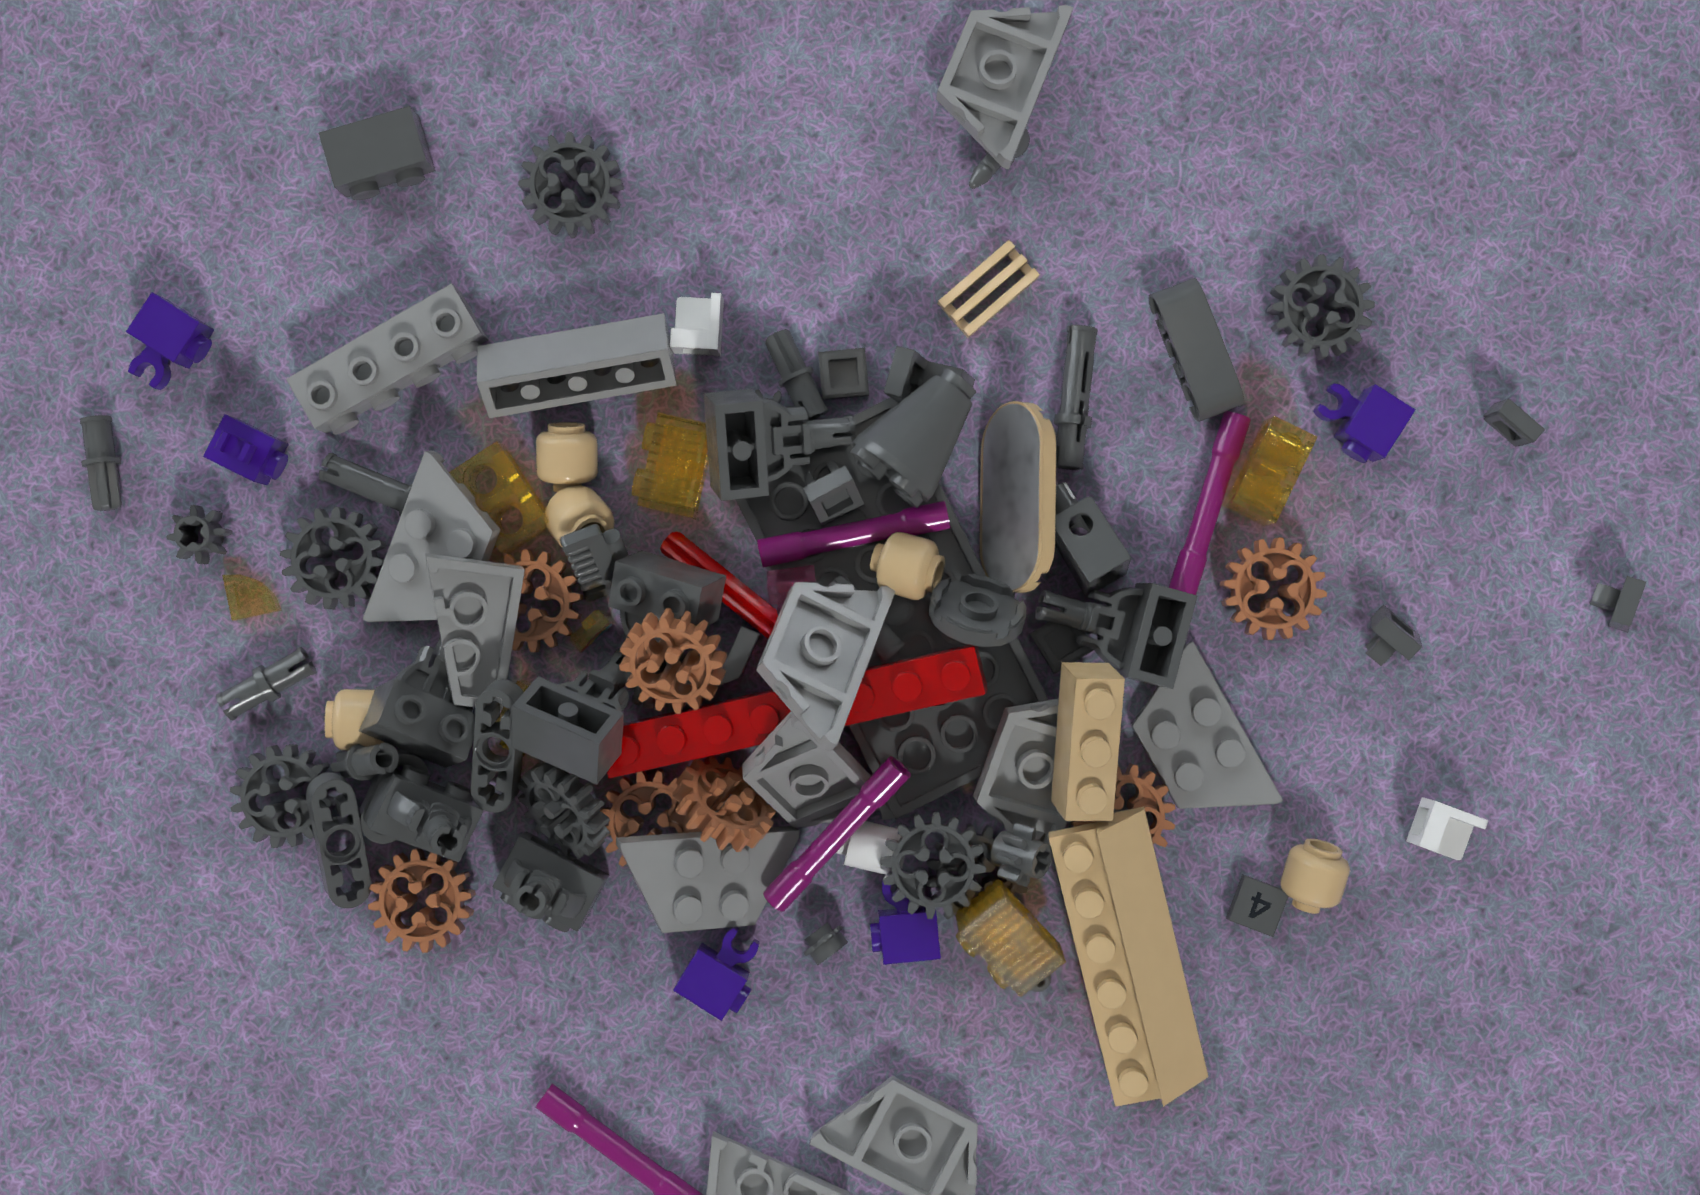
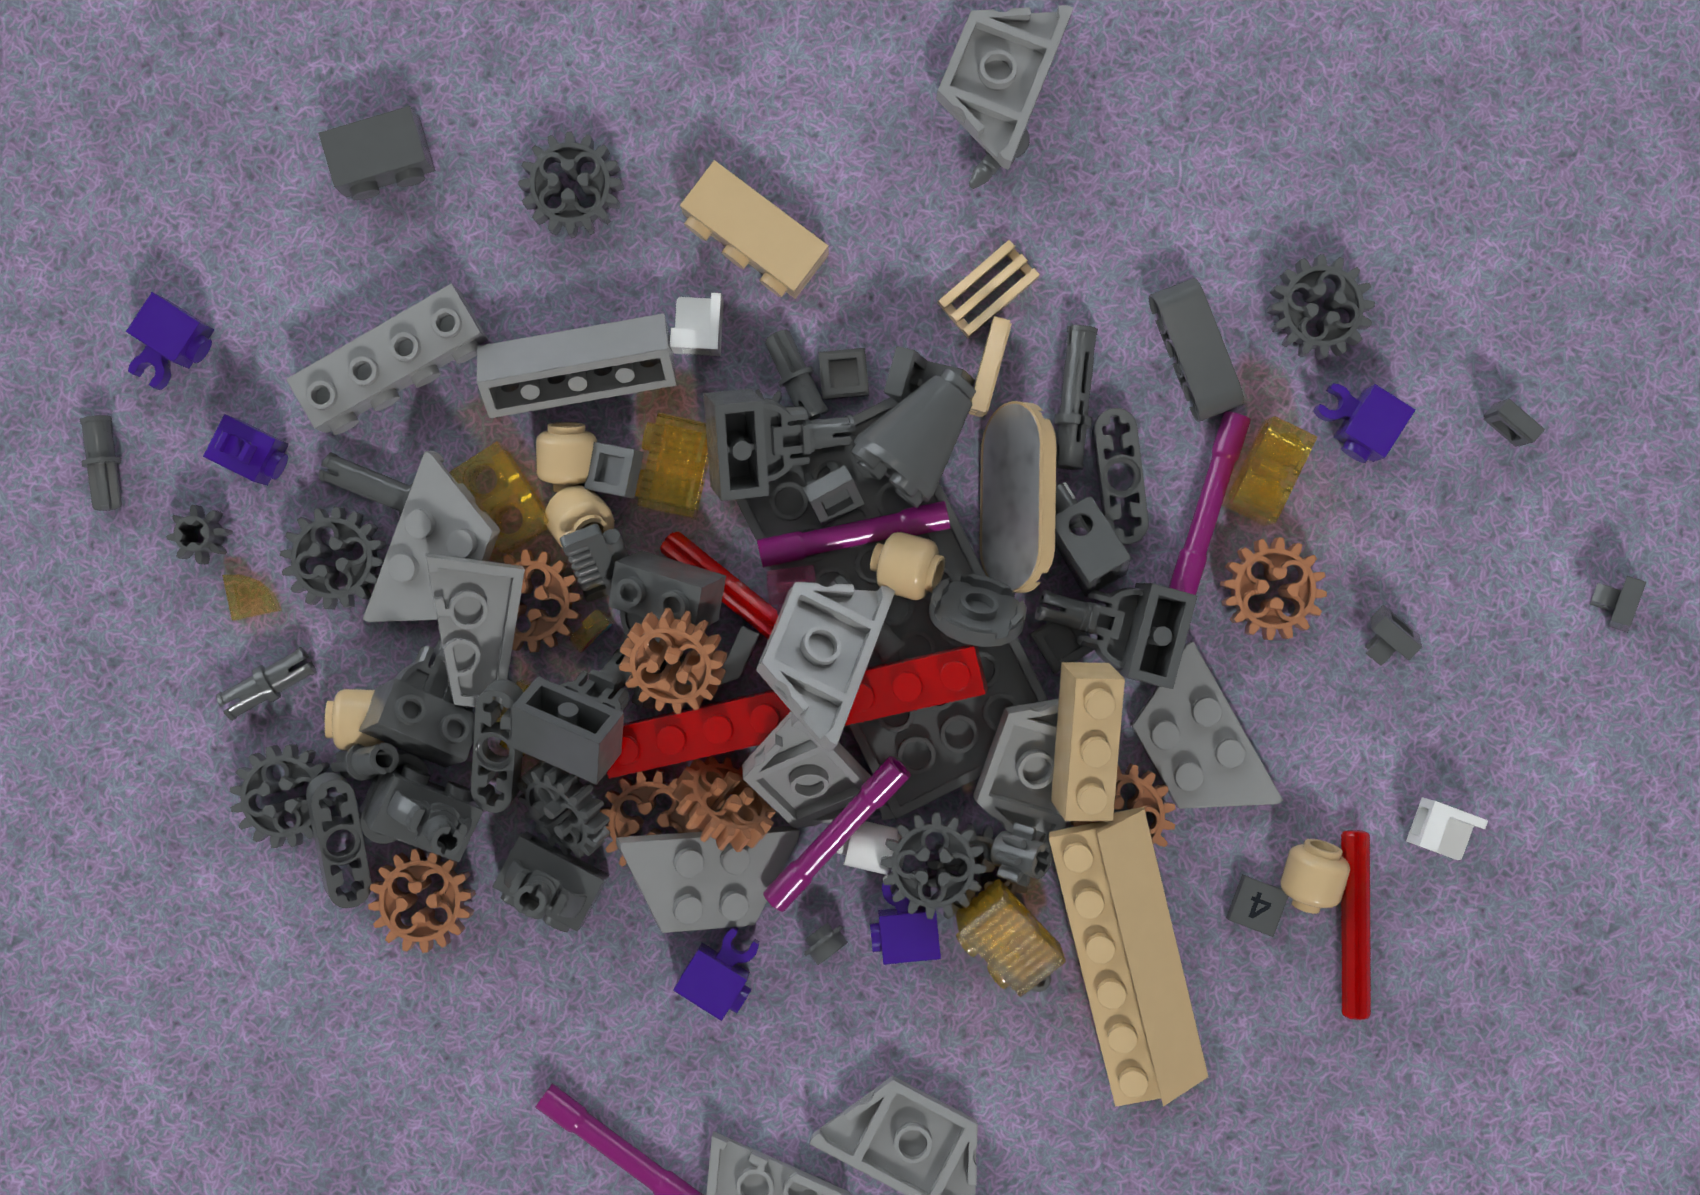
none -> dark grey tile [584,442,644,499]
none -> tan brick [680,160,829,299]
none -> tan tile [969,316,1012,418]
none -> dark grey beam [1092,408,1149,545]
none -> red axle [1341,830,1371,1020]

